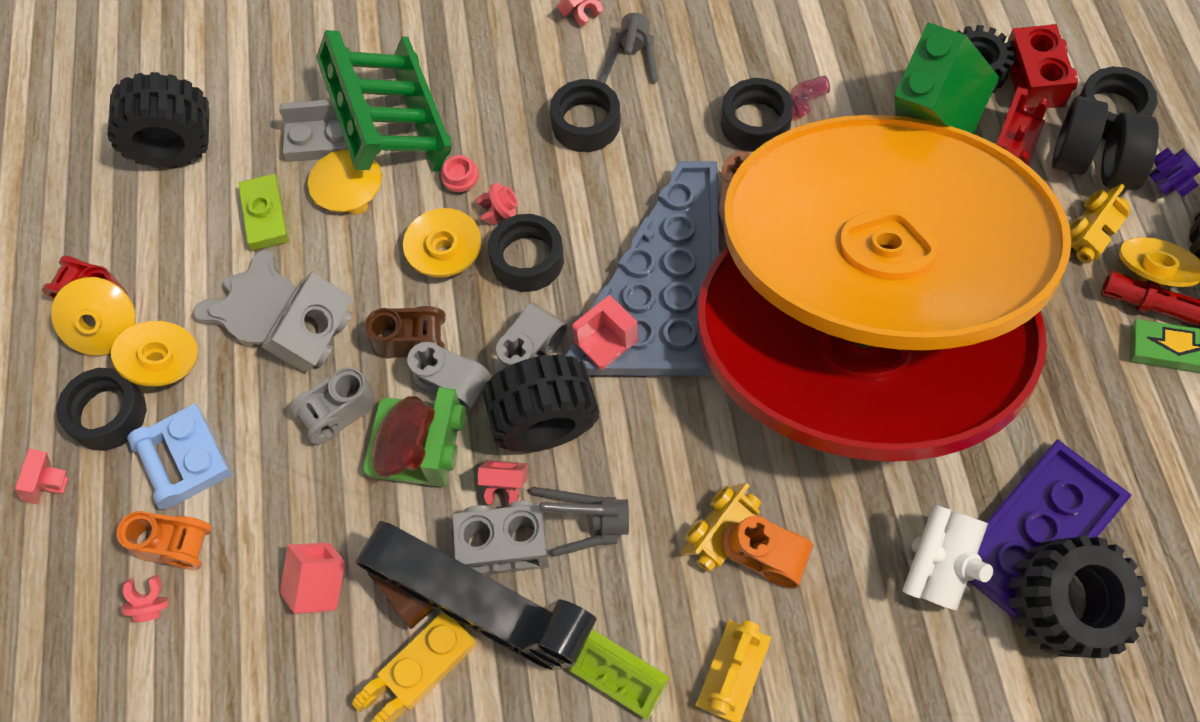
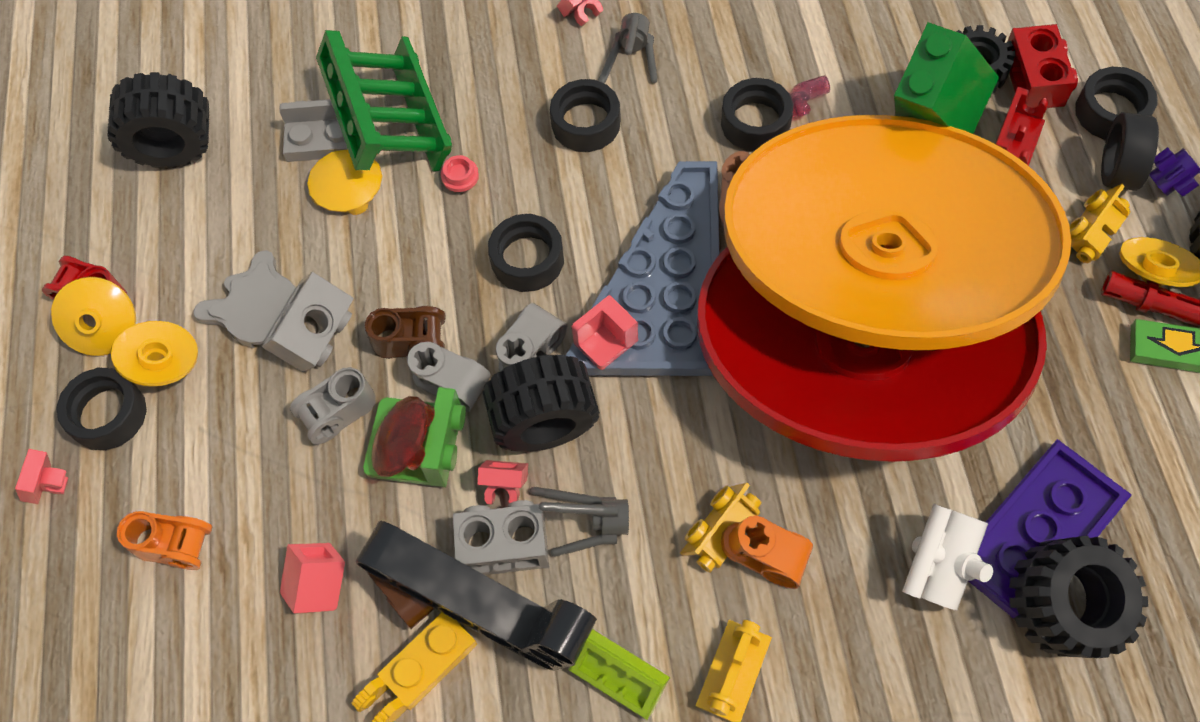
coral plate [121,575,169,622] -> none
light blue plate [127,403,233,509] -> none
lime plate [238,173,290,251] -> none
yellow dish [403,208,481,278] -> none
coral plate [477,183,518,225] -> none
black tyre [1052,96,1108,175] -> none

